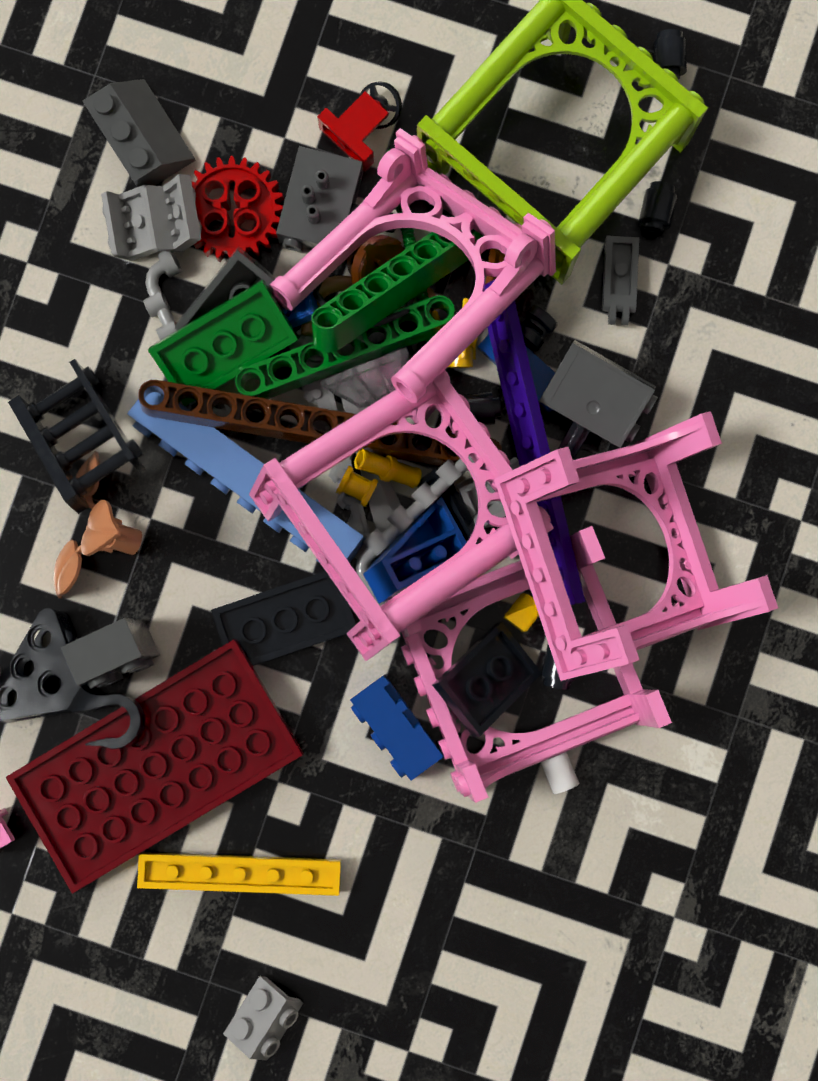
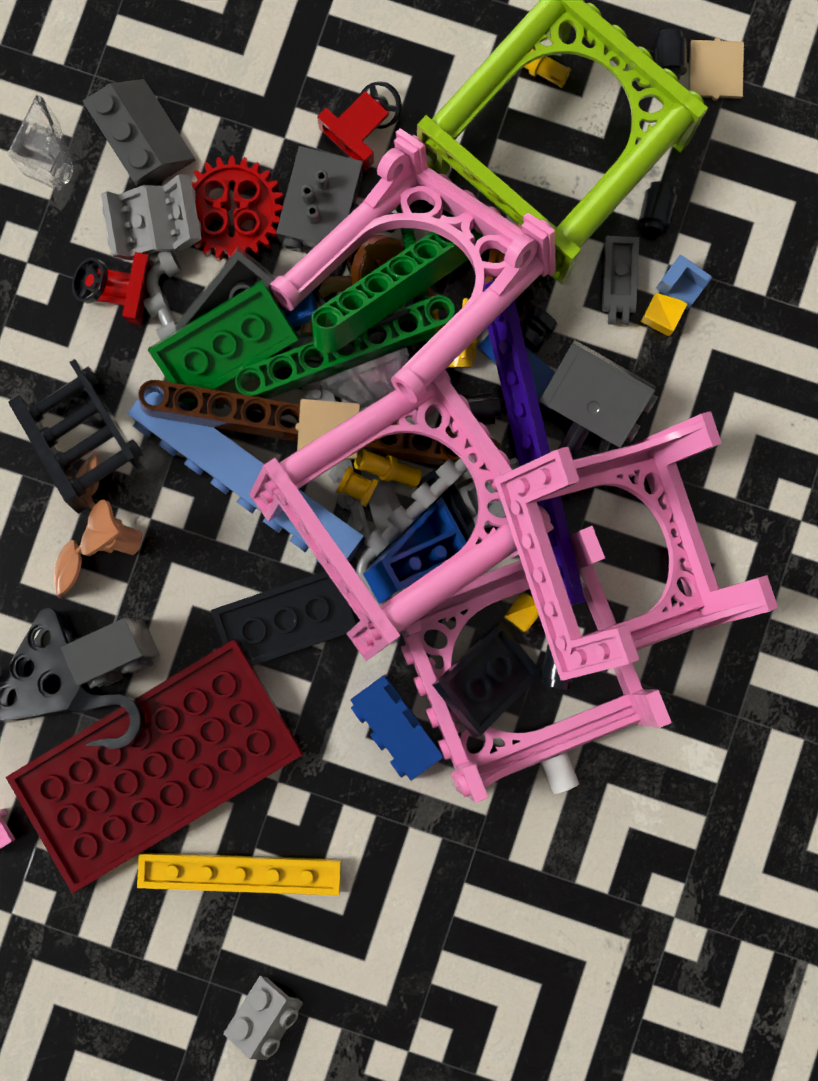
none -> clear slope [7,95,73,191]
none -> red piece [72,252,154,325]
none -> tan piece [295,399,360,460]
none -> yellow pin [524,49,571,88]
none -> yellow slope [641,293,688,336]
none -> medium blue panel [656,254,712,310]
none -> tan piece [689,38,744,101]

